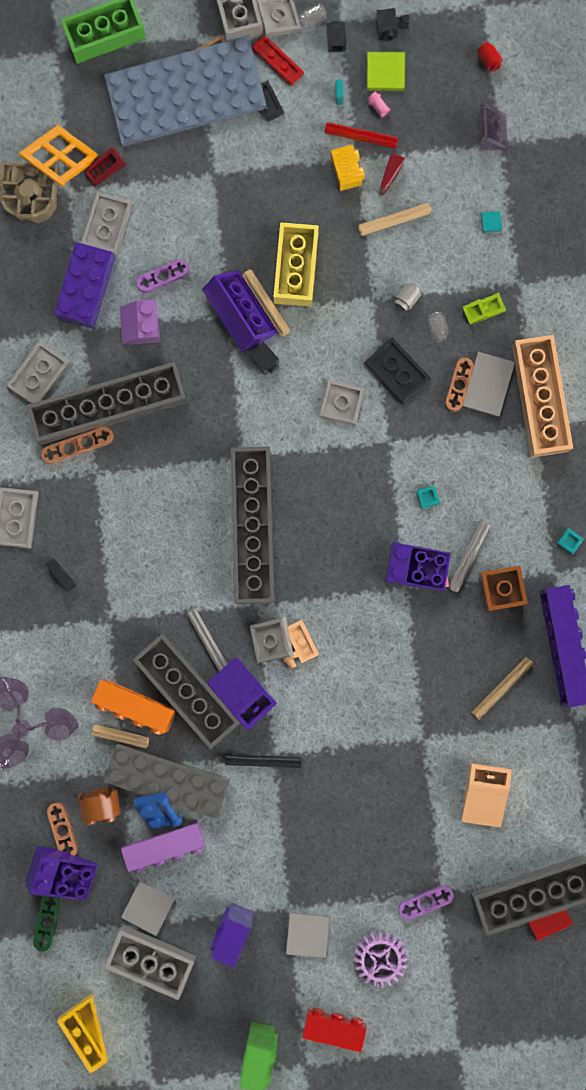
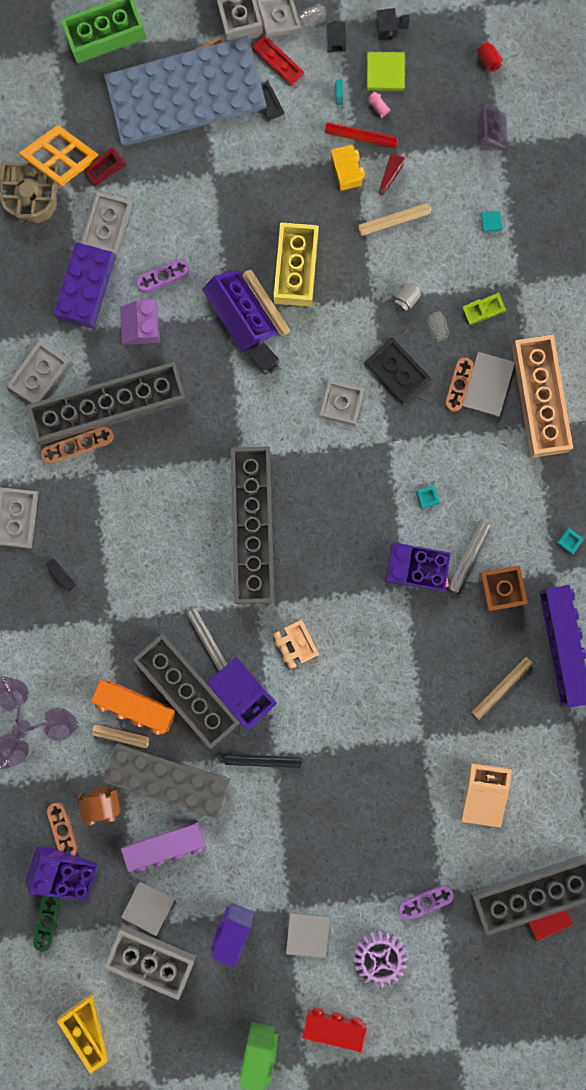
blue plate [133,793,183,830] -> none
light grey tile [250,618,294,664] -> none

